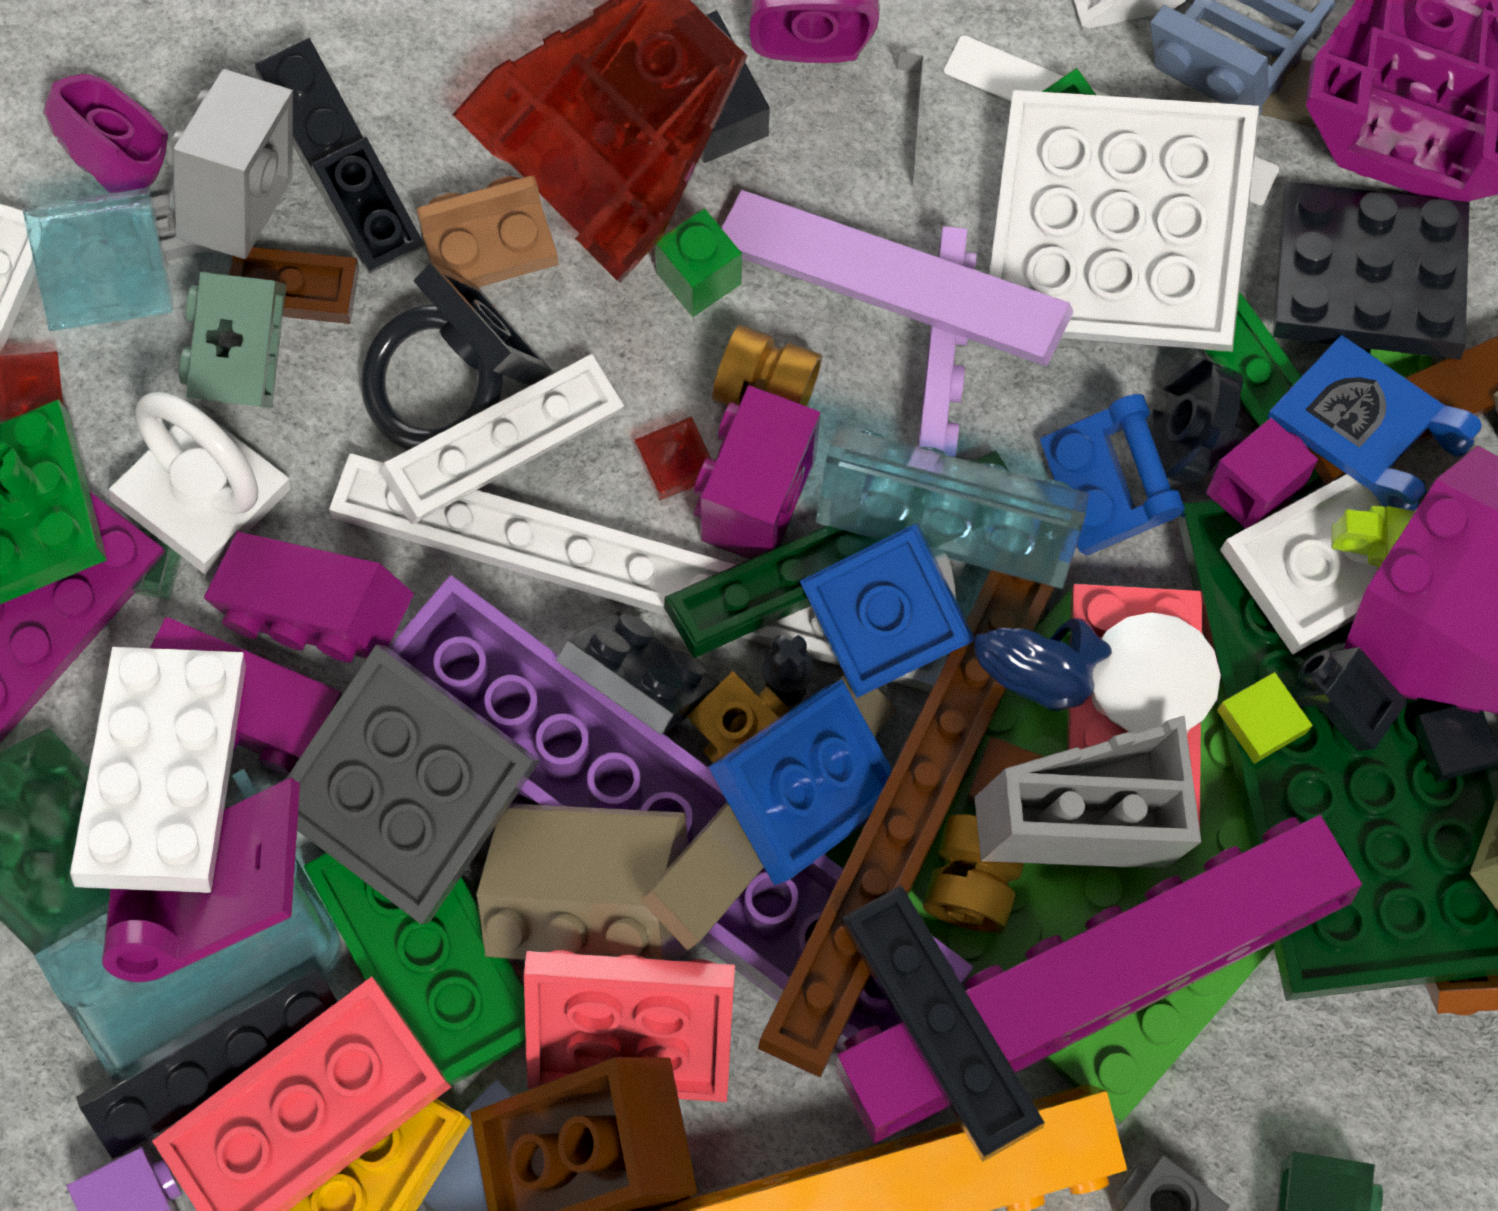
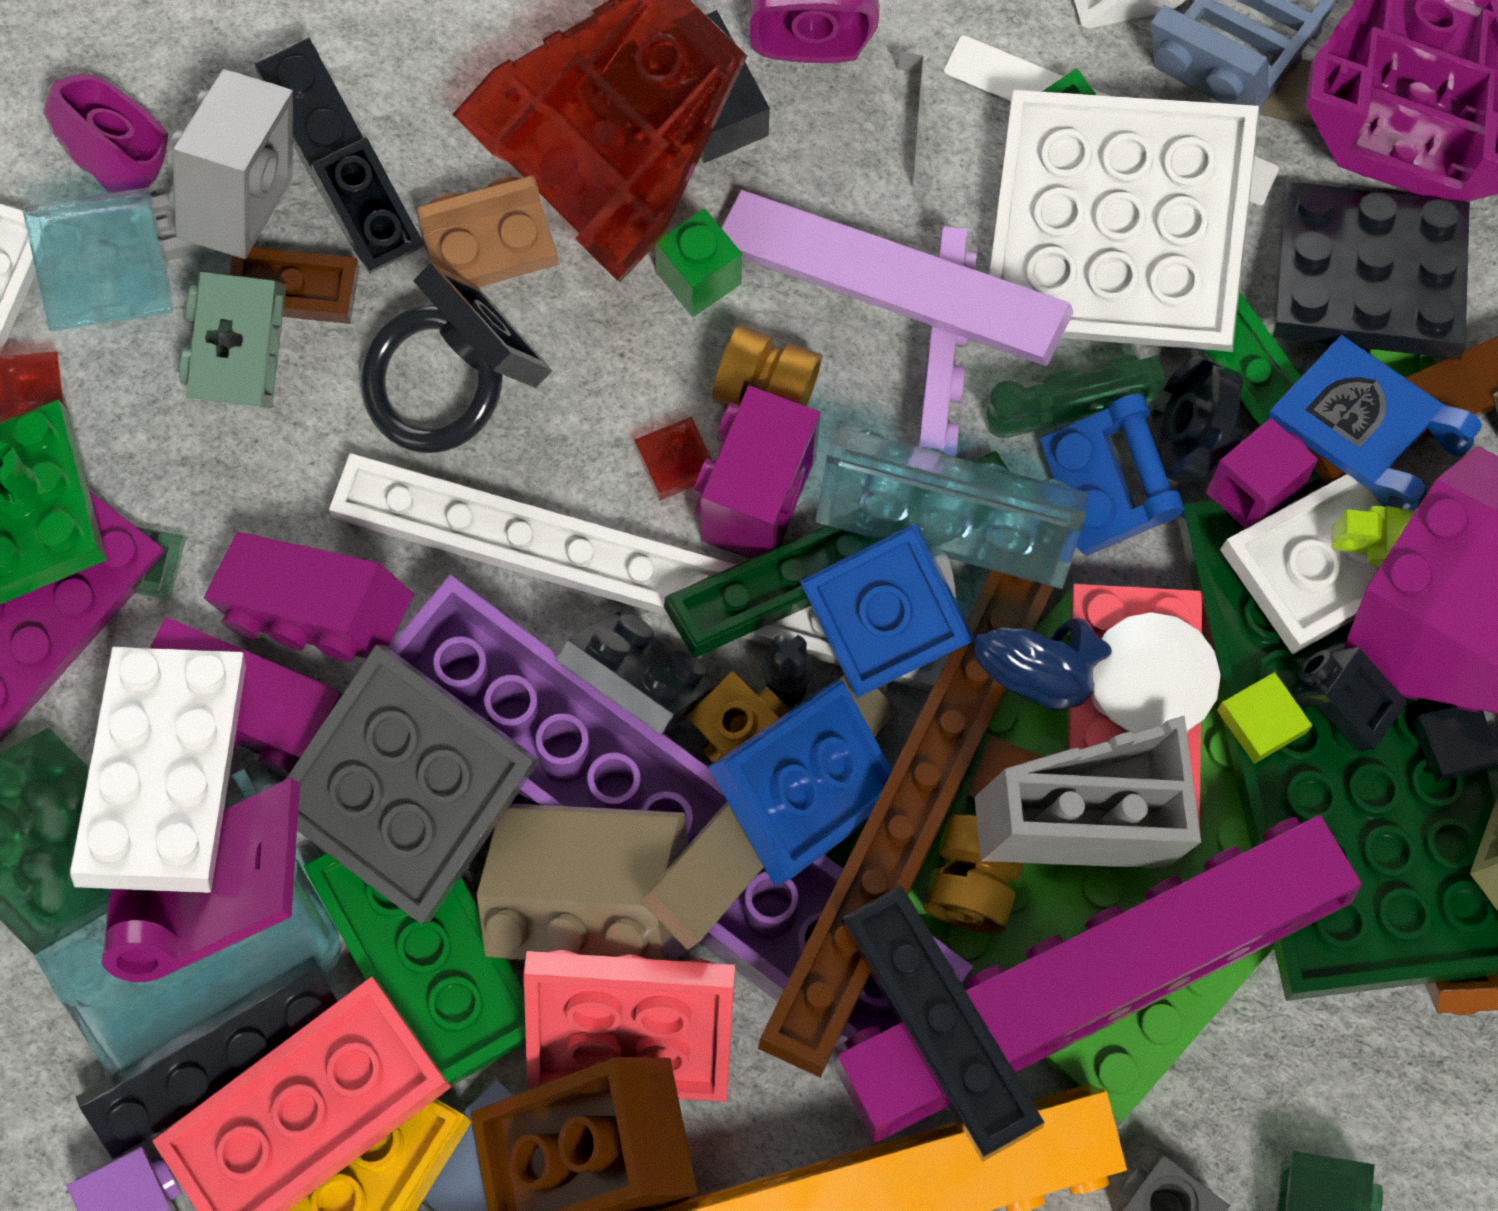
white tile [109,392,290,575] -> none
white plate [378,354,624,525] -> none
none -> clear green plate [985,355,1165,438]

